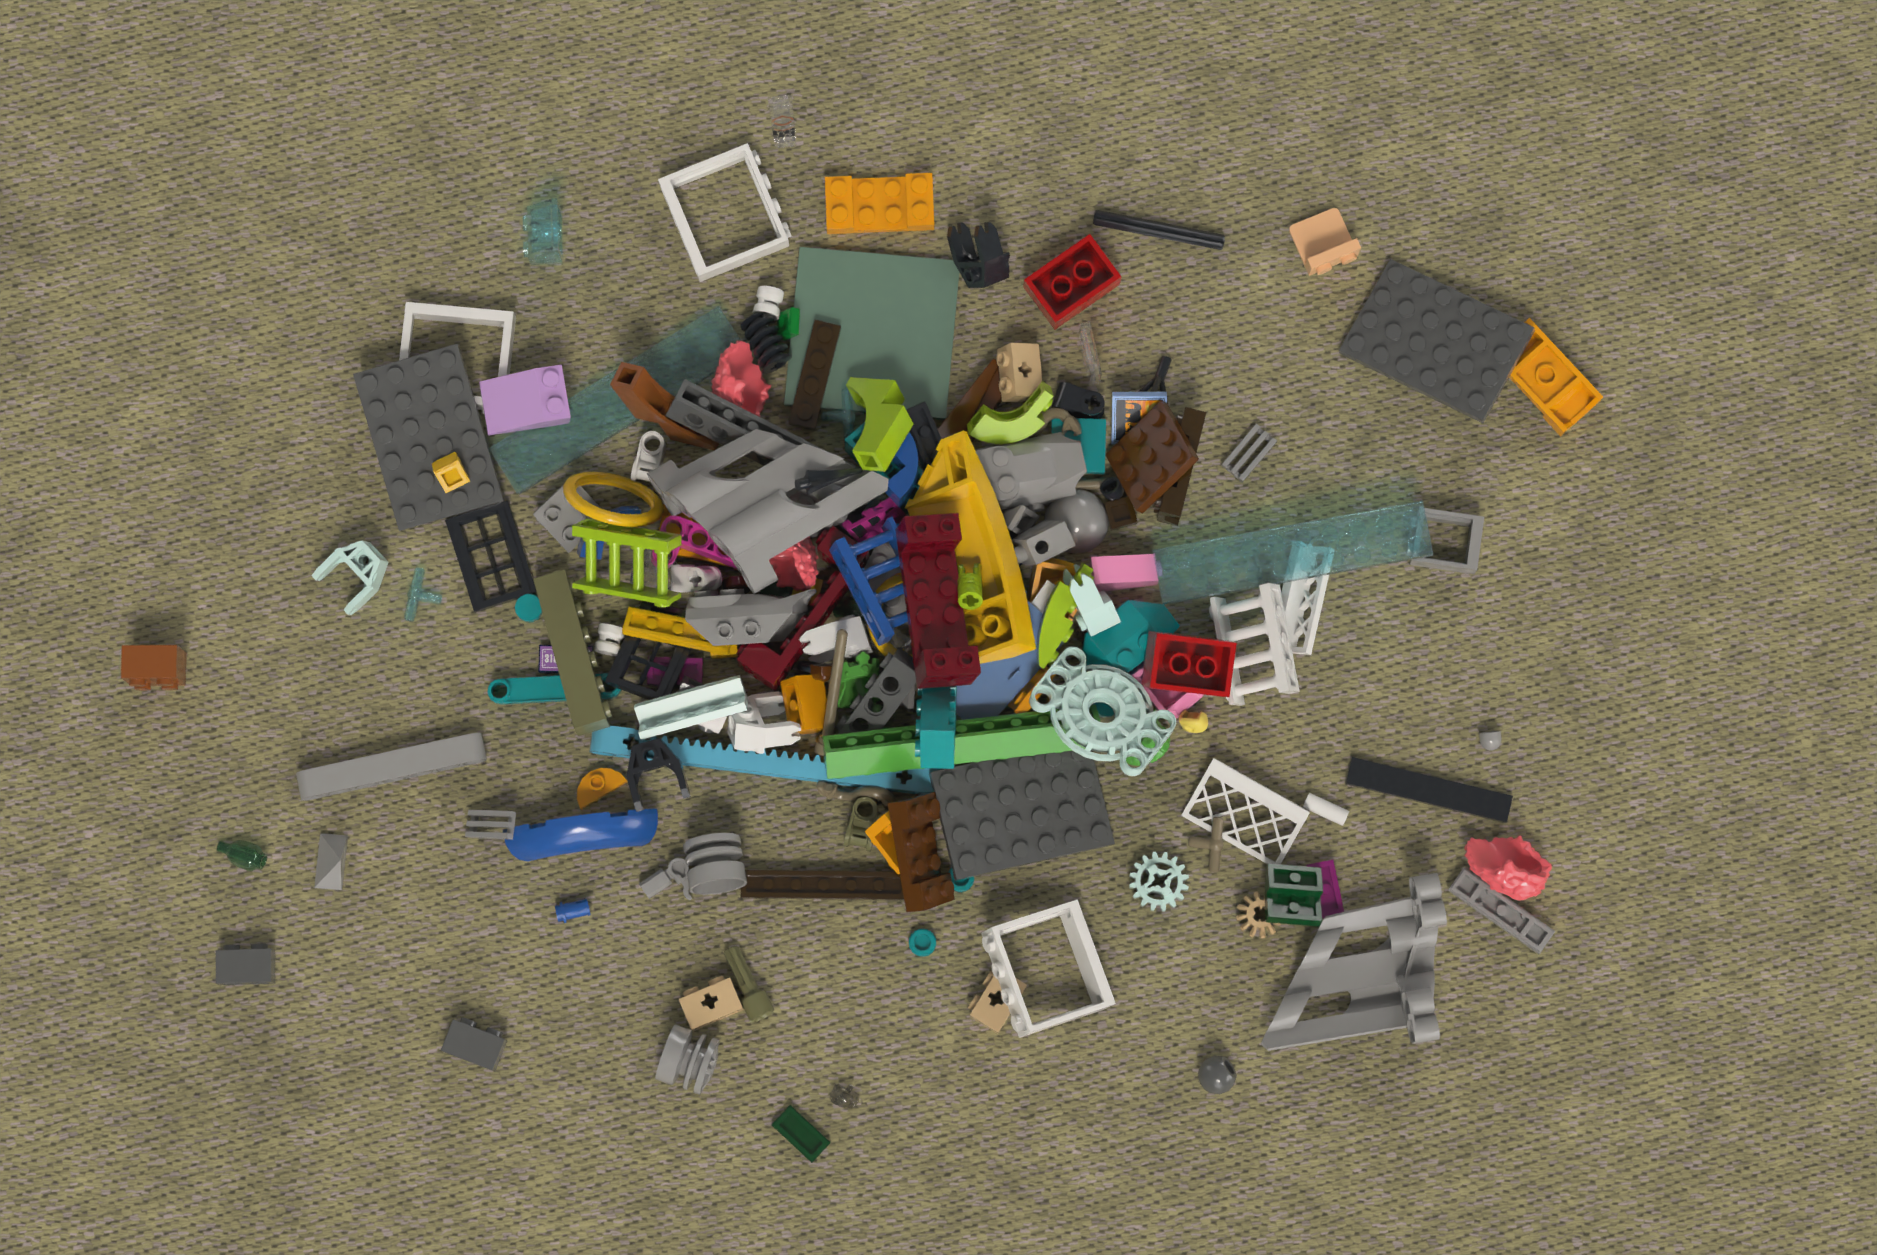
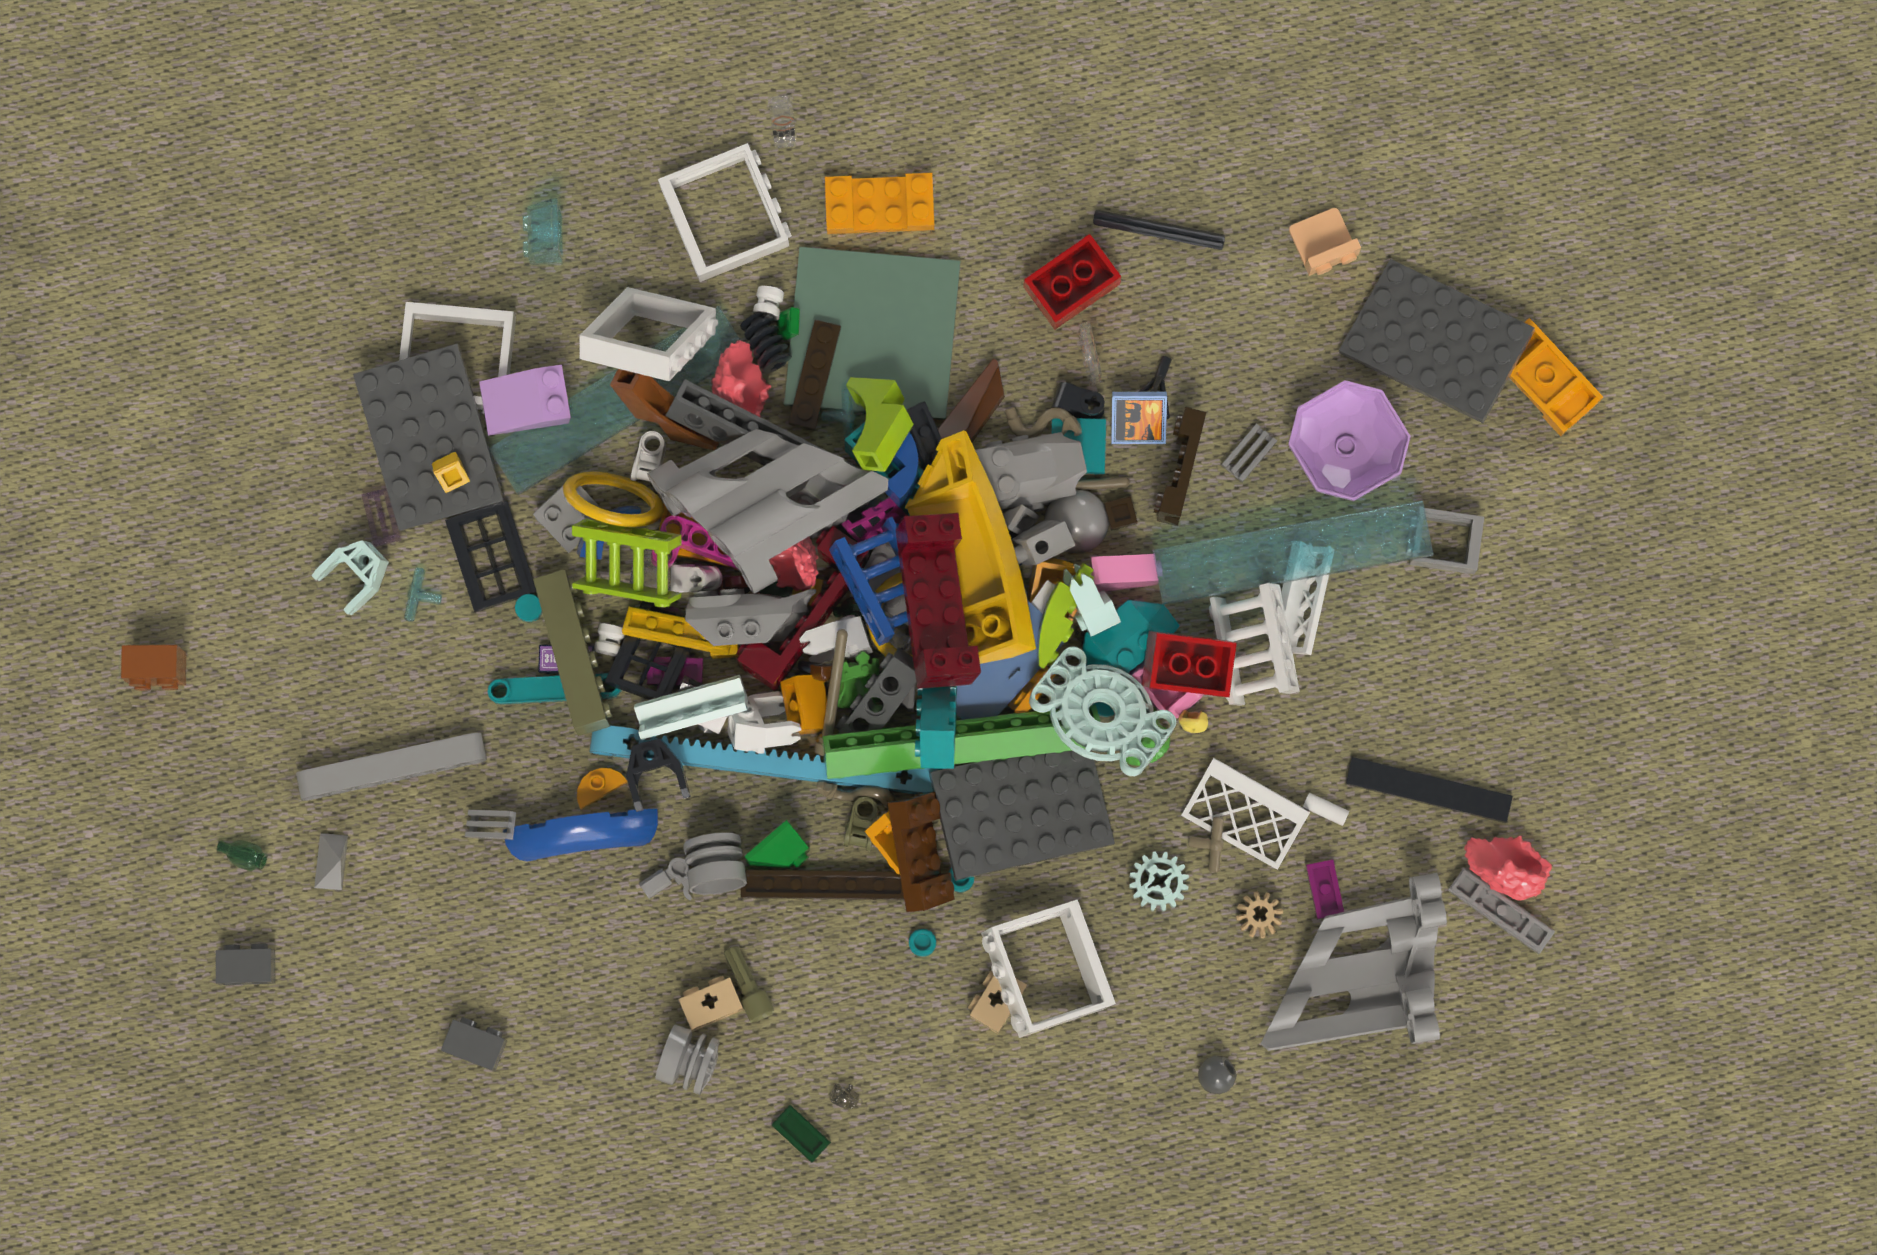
blue pin [555,898,591,923] -> none
black piece [795,467,863,495] -> none
black piece [947,222,1010,288] -> none
lime hinge [957,563,983,610] -> none
lime arch [967,381,1053,444] -> none
tan brick [996,343,1042,403] -> none
black hinge [1100,477,1124,501] -> none
reddish brown plate [1105,400,1199,514] -> none
dark green slope [1265,863,1323,927] -> none
light grey hinge [1479,731,1502,751] -> none
none -> tile [361,488,401,548]
none -> white window [580,287,718,381]
none -> green slope [744,820,810,869]
none -> lavender rock [1288,380,1411,501]

